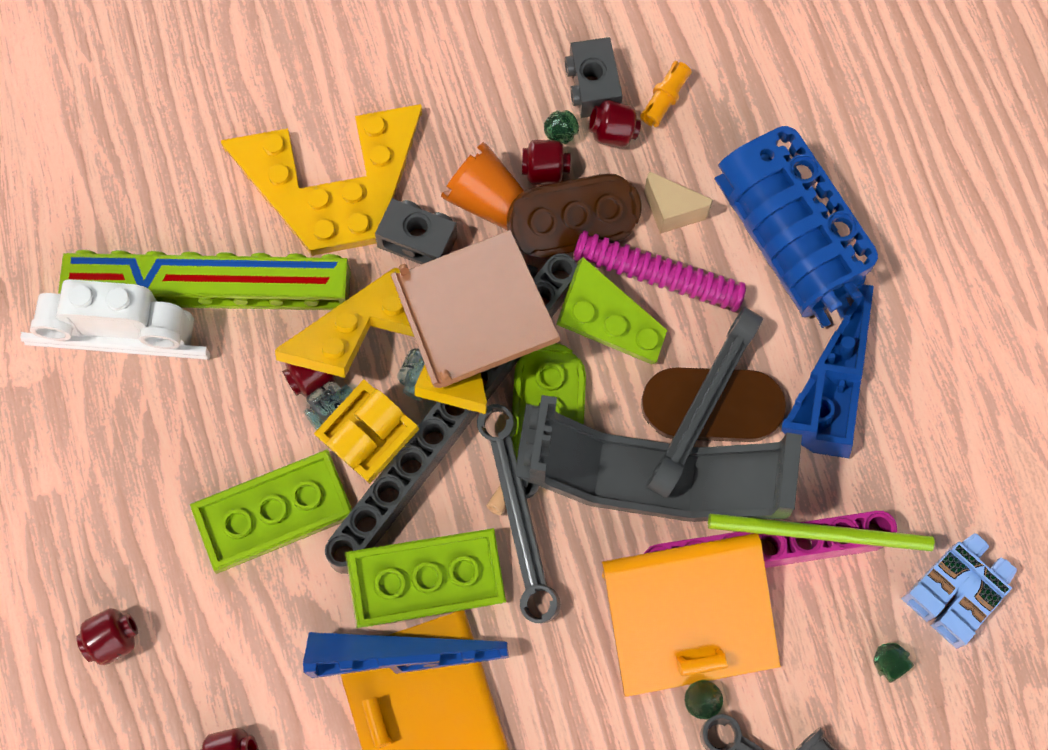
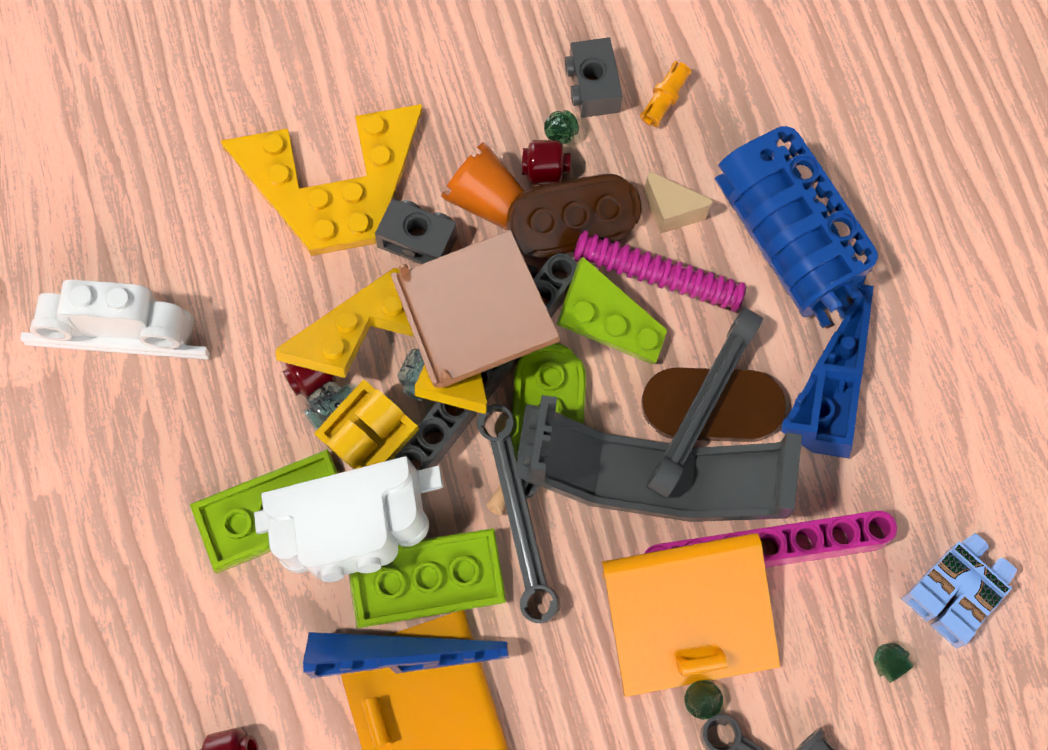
lime brick [58,250,351,310] -> none
dark red head [76,608,138,665] -> none
dark red head [588,100,641,148] -> none
lime piece [708,513,935,551] -> none
none -> white brick [254,456,444,582]

